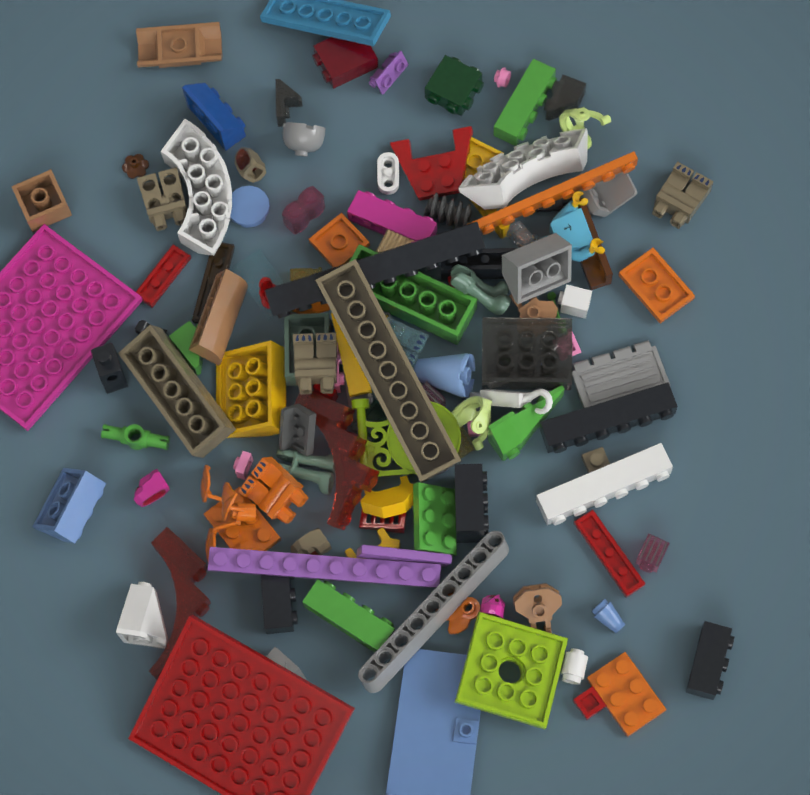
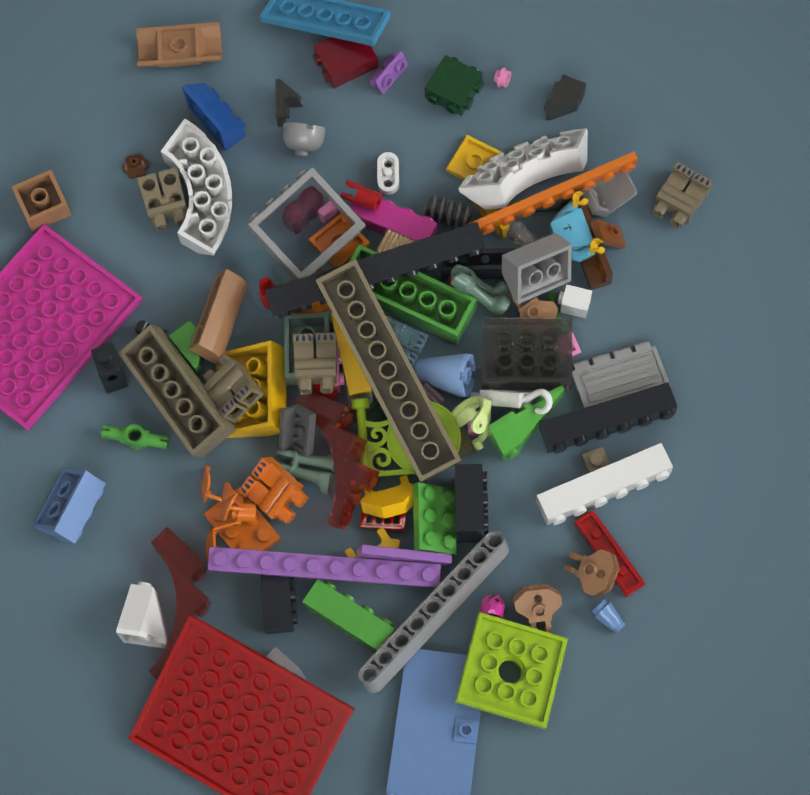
dark pink rock [134,469,170,507] -> none
red tile [136,244,191,308] -> none
dark brown tile [192,242,235,323] -> none
medium blue tile [230,186,270,228] -> none
bright pink plate [233,451,253,480] -> none
dark tan rock [235,147,266,183] -> none
dark tan rock [291,528,332,555] -> none
red wing [390,126,473,201] -> none
orange plate [435,593,481,634] -> none
bright green brick [494,59,557,146] -> none
yellowish green helmet [559,107,611,150] -> none
white brick [561,648,588,685] -> none
red tile [573,686,606,720] -> none
orange plate [587,652,667,737] -> none
orange plate [618,248,695,324] -> none
clear pink brick [636,533,670,573] -> none
black brick [686,621,735,700] -> none
none -> dark tan hips [203,355,264,423]
none -> light grey window [246,167,366,280]
none -> bright pink tile [318,201,340,224]
none -> red hinge [340,179,383,212]
none -> medium nougat hinge [563,549,620,598]
none -> dark orange plate [591,219,626,249]

